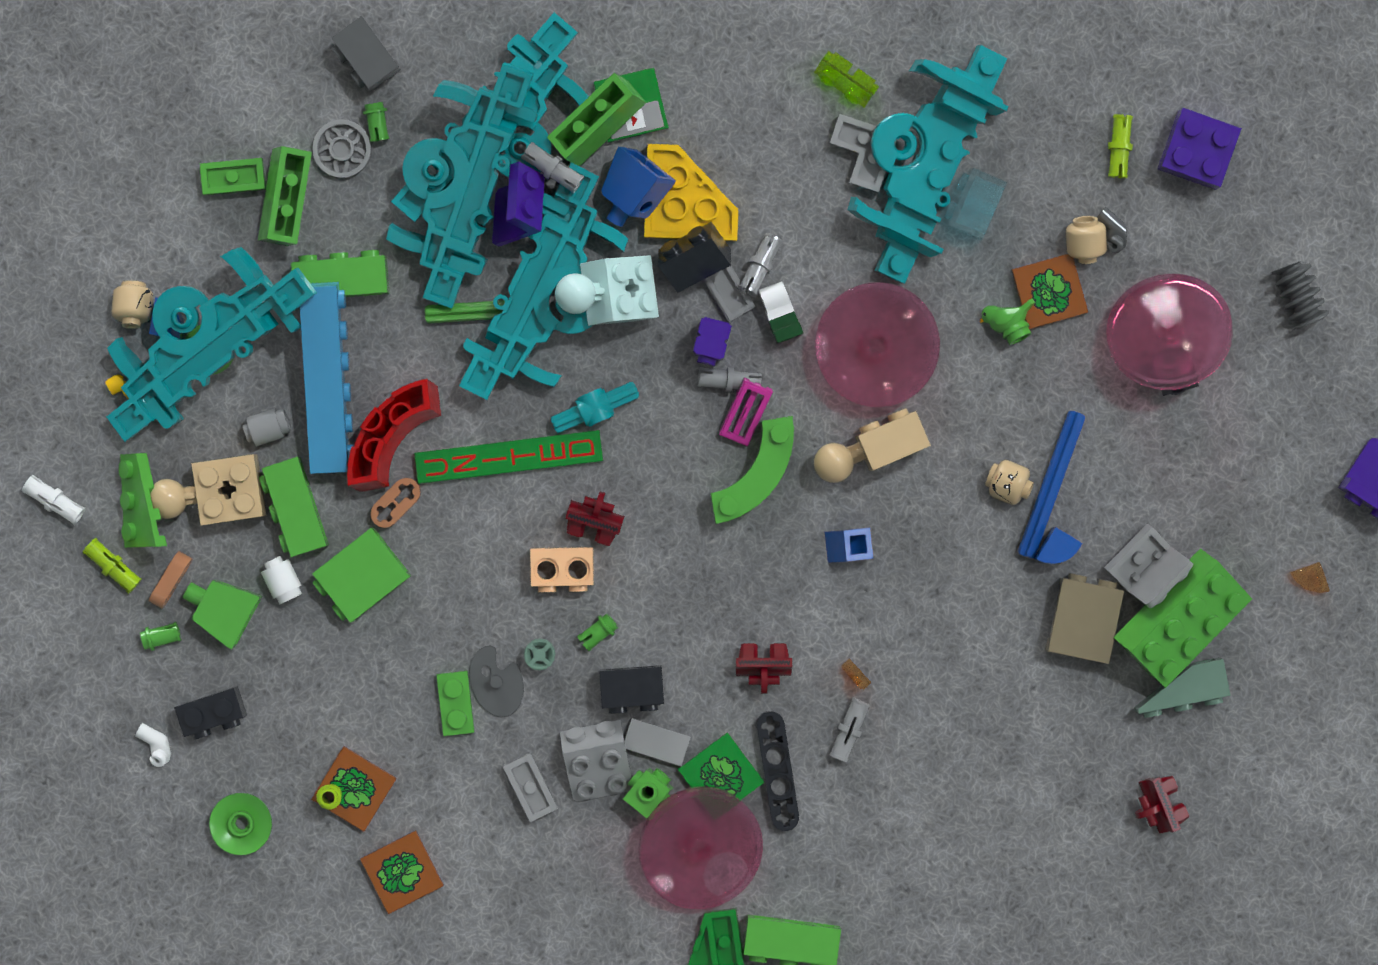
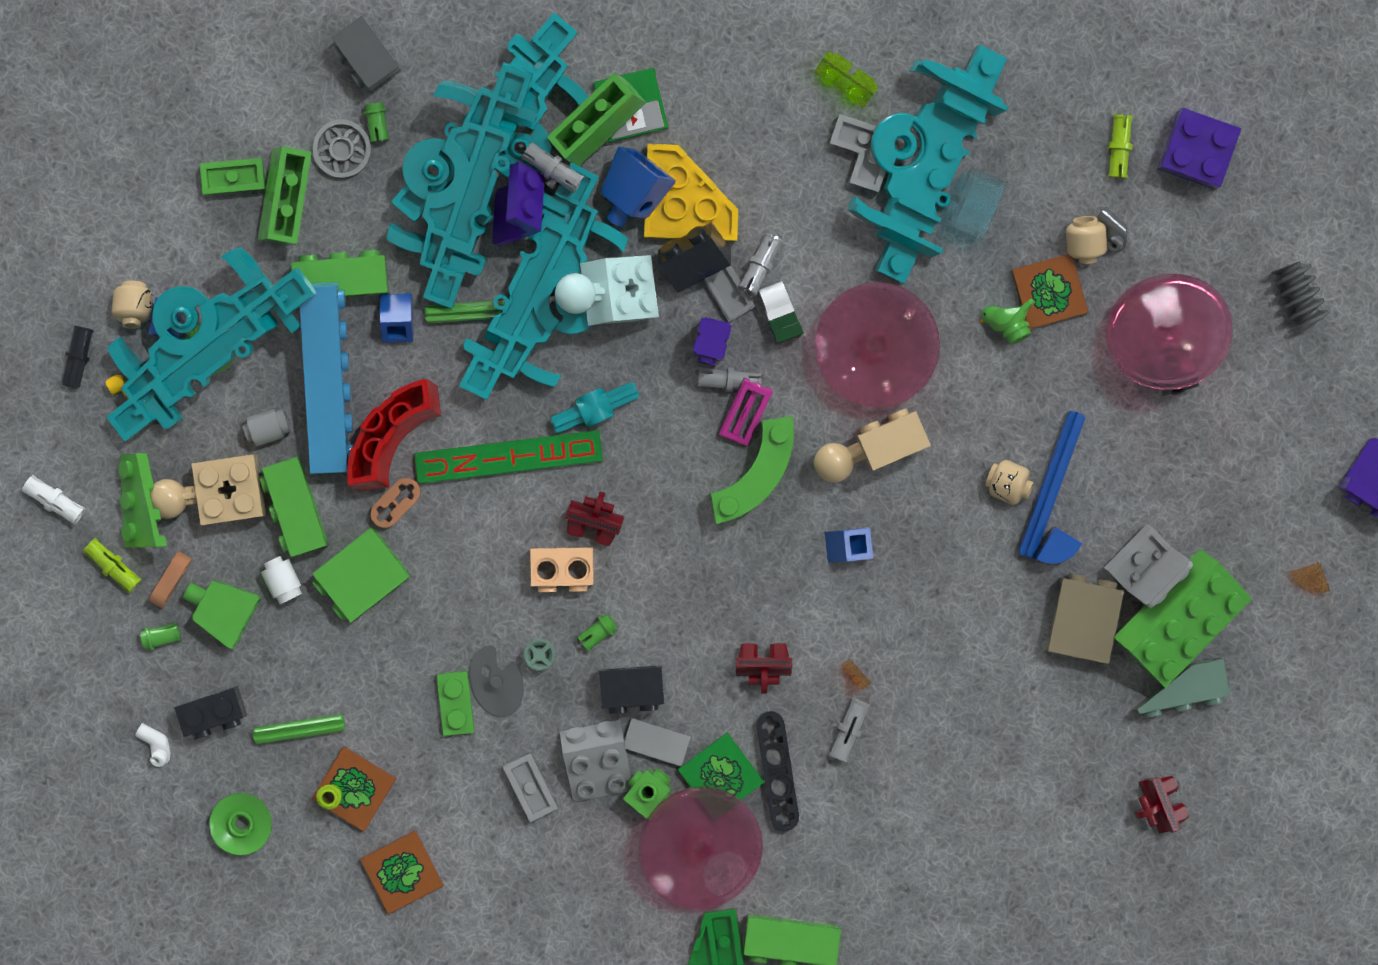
none -> black axle [62,325,94,389]
none -> bright green axle [253,714,345,744]
none -> blue brick [380,293,414,343]

